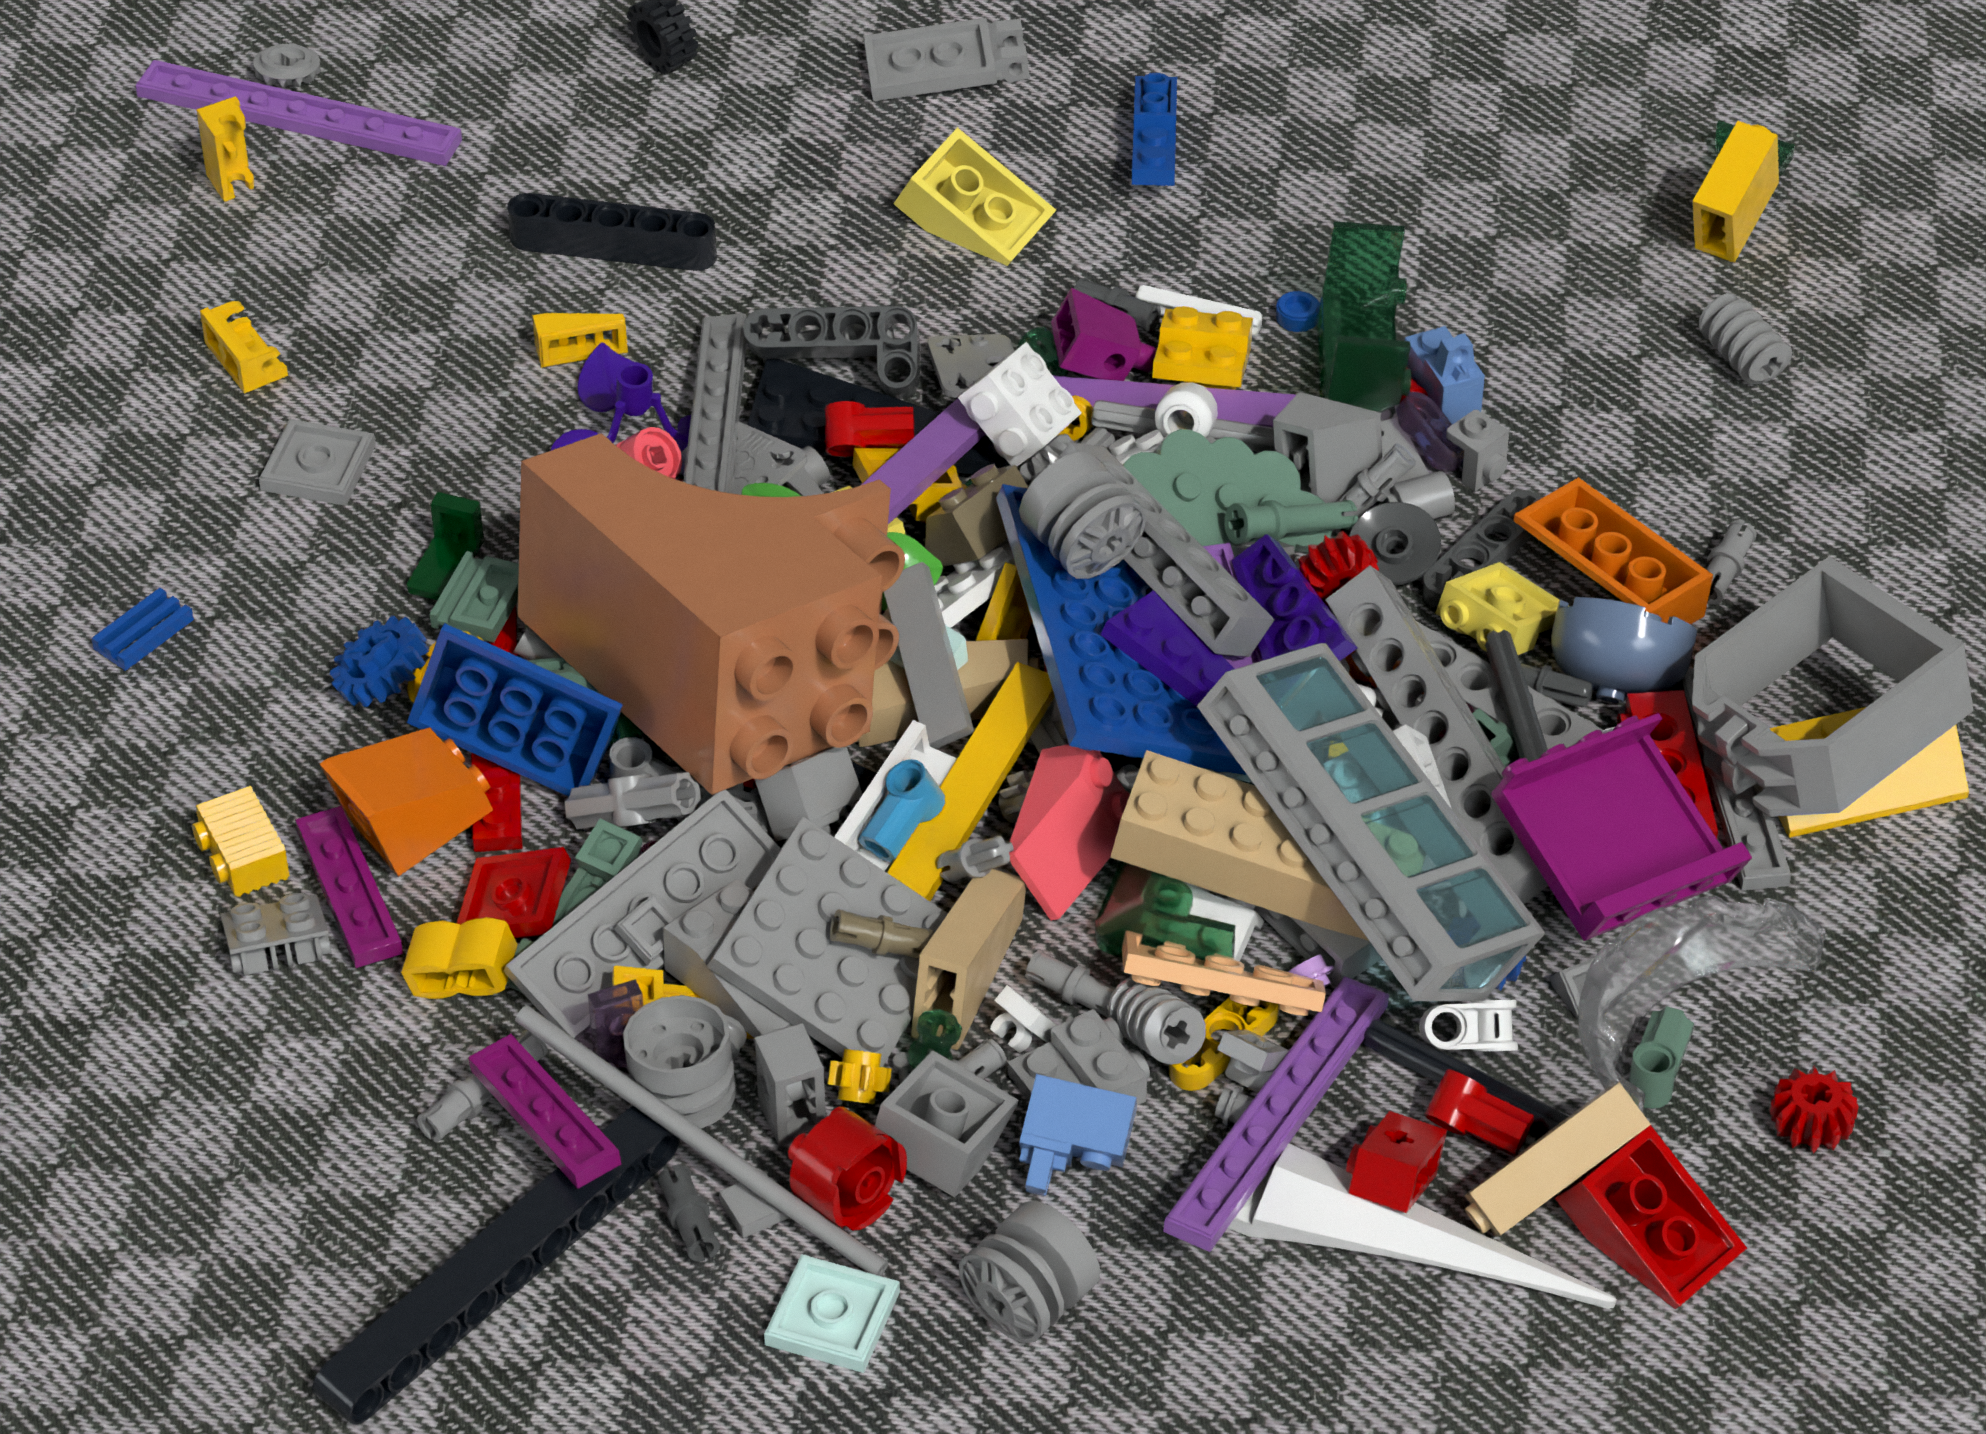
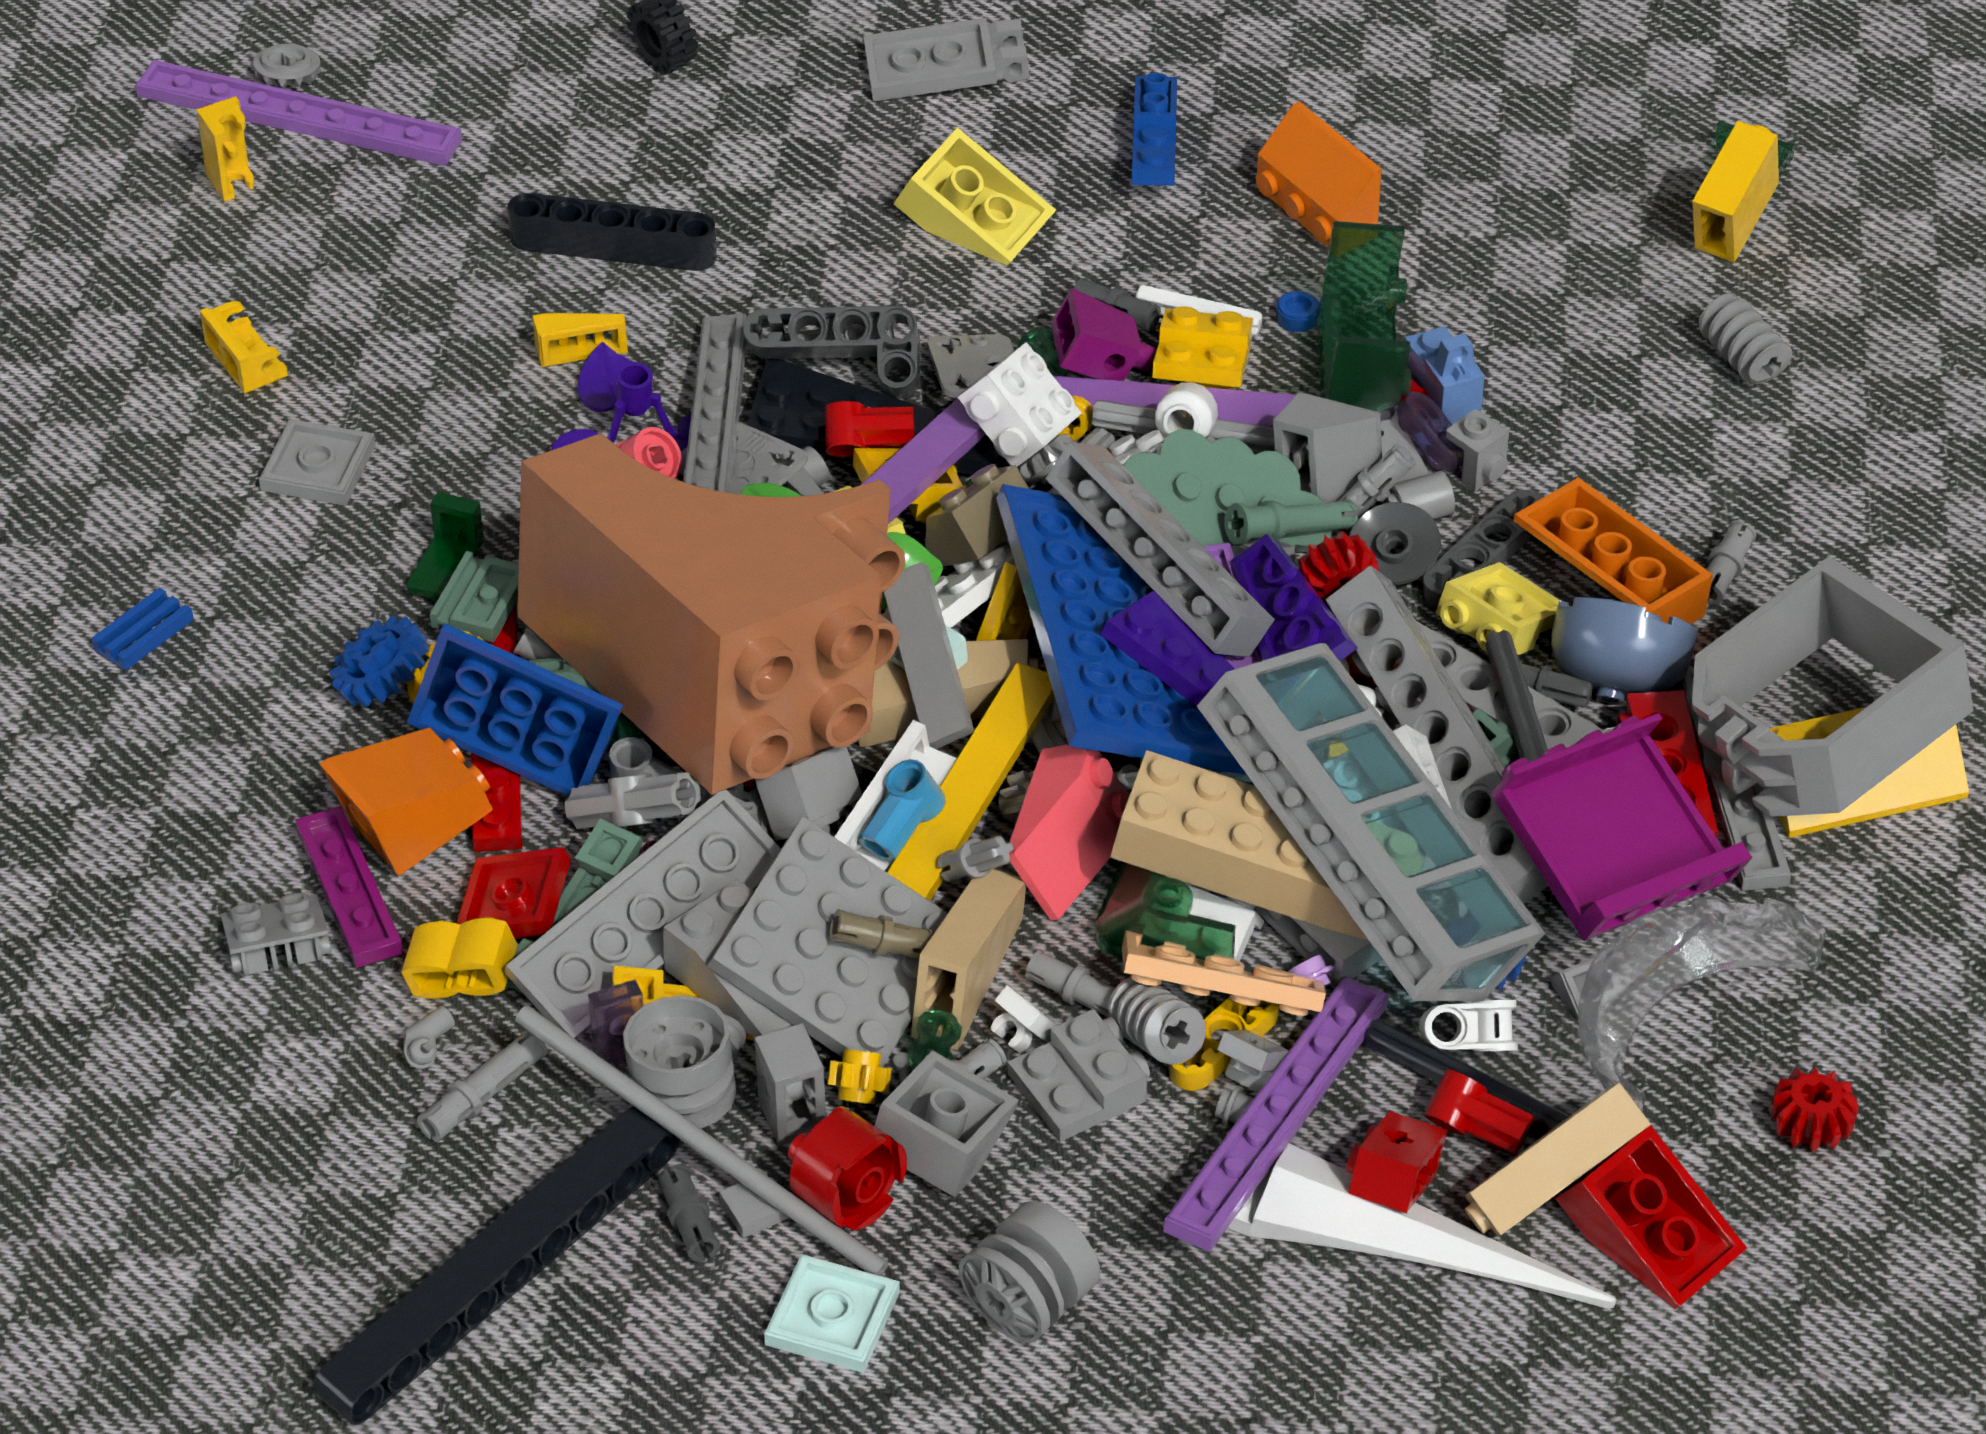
yellow brick [192,786,290,897] -> none
magenta plate [468,1034,621,1189] -> none
light grey tile [614,894,676,965] -> none
light grey wheel [1019,452,1147,579] -> none
medium blue hinge [1019,1074,1137,1196] -> none
sand green piece [1627,1006,1694,1109] -> none
none -> light grey arm [403,1006,455,1069]
none -> orange slope [1256,101,1382,255]

